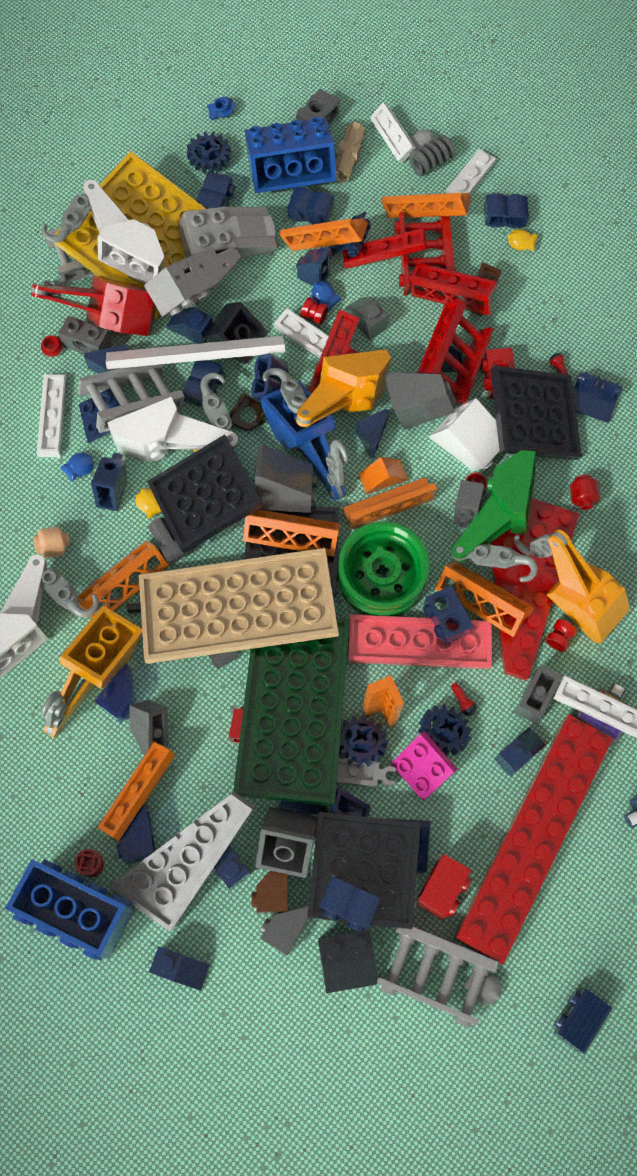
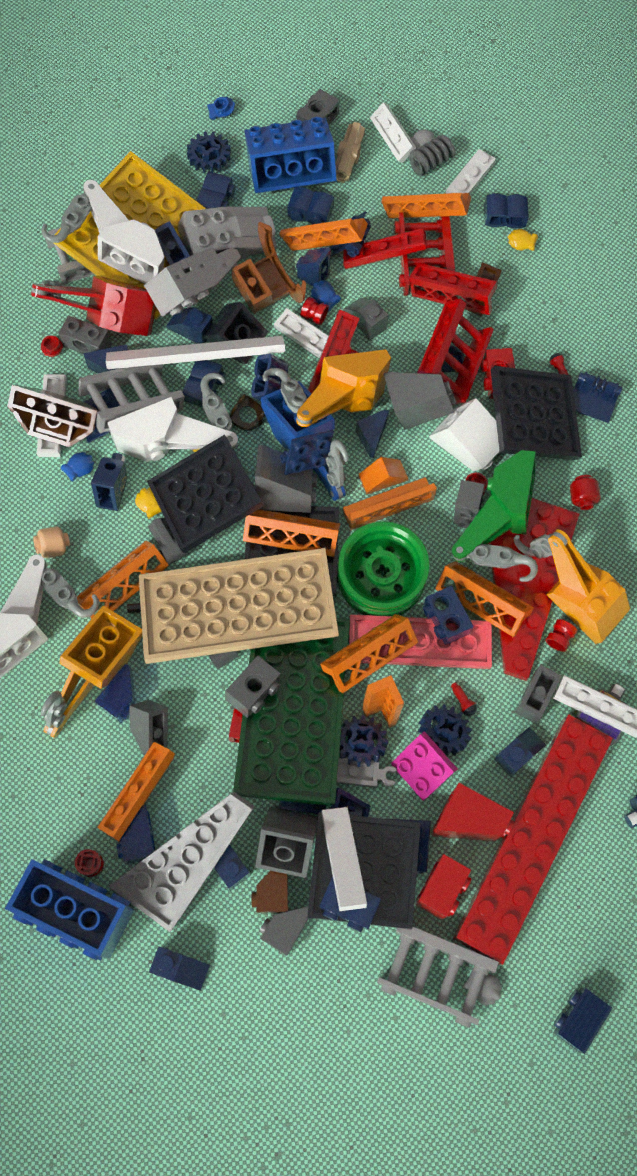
black slope [318,930,377,994] -> none
none -> wedge [8,385,99,447]
none -> dark blue slope [155,221,190,265]
none -> dark grey brick [225,656,281,718]
none -> dark orange piece [232,222,306,314]
none -> dark blue hinge [280,430,334,475]
none -> orange fence [320,614,418,693]
none -> white tile [321,807,367,911]
none -> red slope [431,783,515,841]

